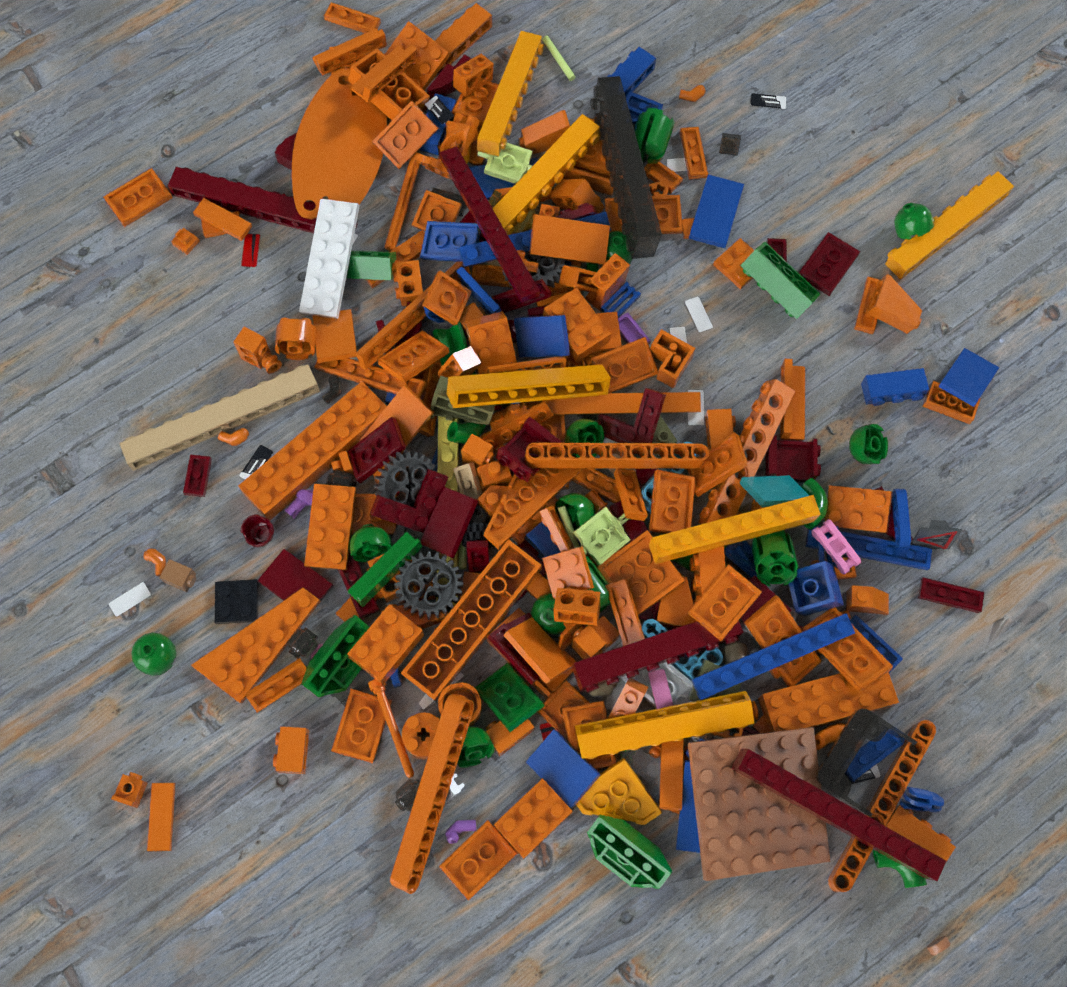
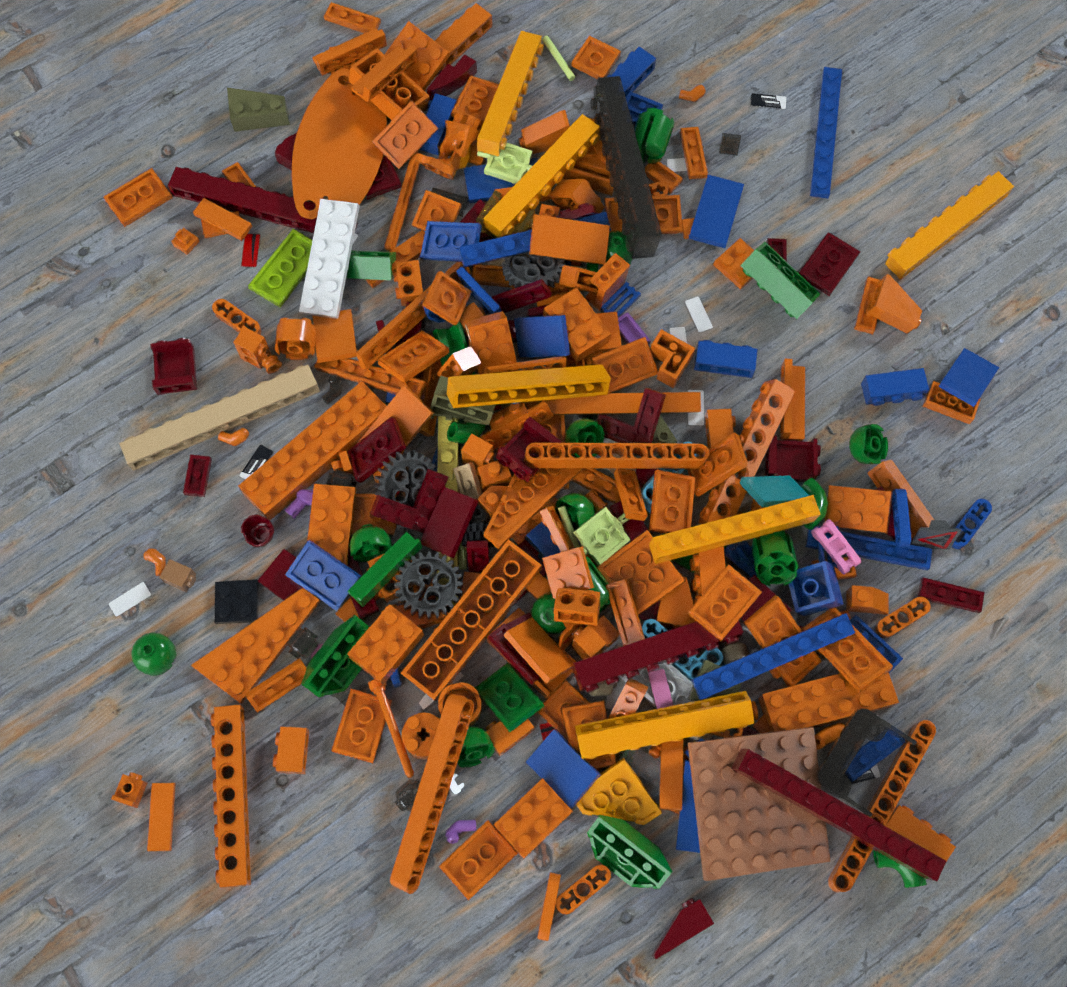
sticker [425,96,454,124] -> none
dark red plate [439,146,540,303] -> none
orange brick [453,53,494,97] -> none
orange arm [517,250,539,273] -> none
green cylinder [894,203,934,239] -> none
blue arm [899,787,944,813] -> none
nougat tile [926,936,950,956] -> none
none -> dark red panel [150,338,197,395]
none -> orange brick [211,704,251,888]
none -> orange beam [212,299,262,335]
none -> orange tile [222,162,255,187]
none -> olive wedge [227,87,290,132]
none -> lime tile [248,229,313,308]
none -> blue tile [285,540,361,611]
none -> dark red tile [365,155,402,200]
none -> orange beam [537,872,561,941]
none -> orange beam [555,865,611,914]
none -> orange plate [571,36,621,82]
none -> dark red slope [652,898,714,959]
none -> blue brick [694,340,757,378]
none -> blue plate [810,67,842,199]
none -> orange panel [867,460,934,538]
none -> orange beam [875,597,931,638]
none -> blue beam [951,499,992,549]

